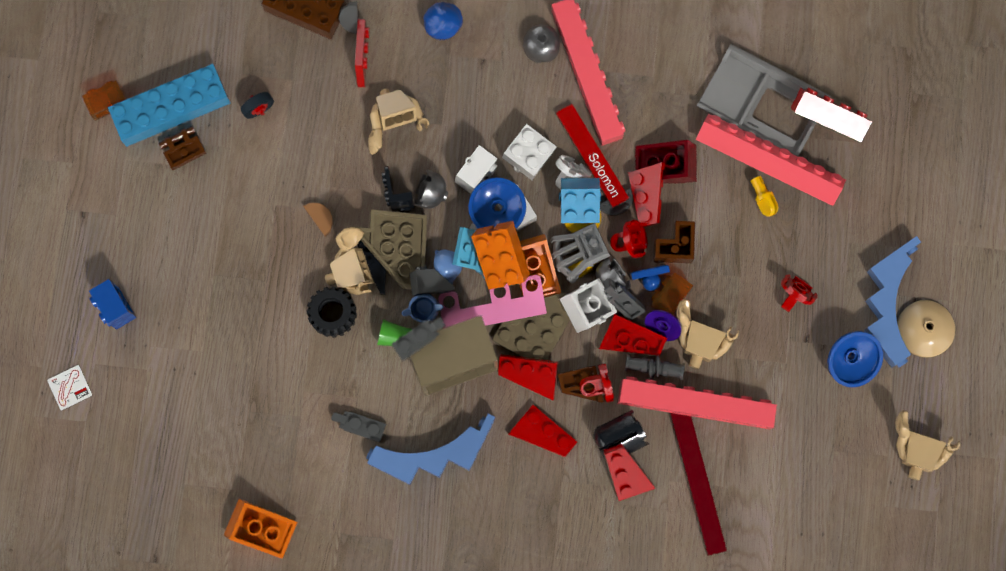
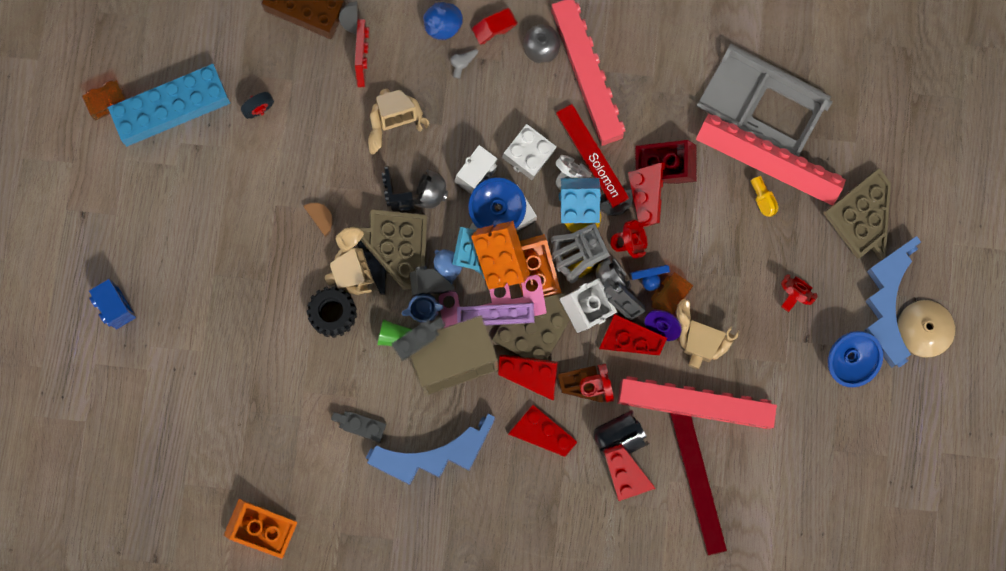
white sticker [47,365,92,410] -> none
reddish brown plate [158,126,207,170] -> none
dark grey piece [625,354,685,380] -> none
reddish brown brick [654,221,695,264] -> none
brick [791,87,872,142] -> none
tan torso [895,410,960,481] -> none
none -> light grey animal [451,49,478,79]
none -> lavender tile [457,303,535,326]
none -> red slope [471,8,518,44]
none -> dark tan wing [823,168,891,261]

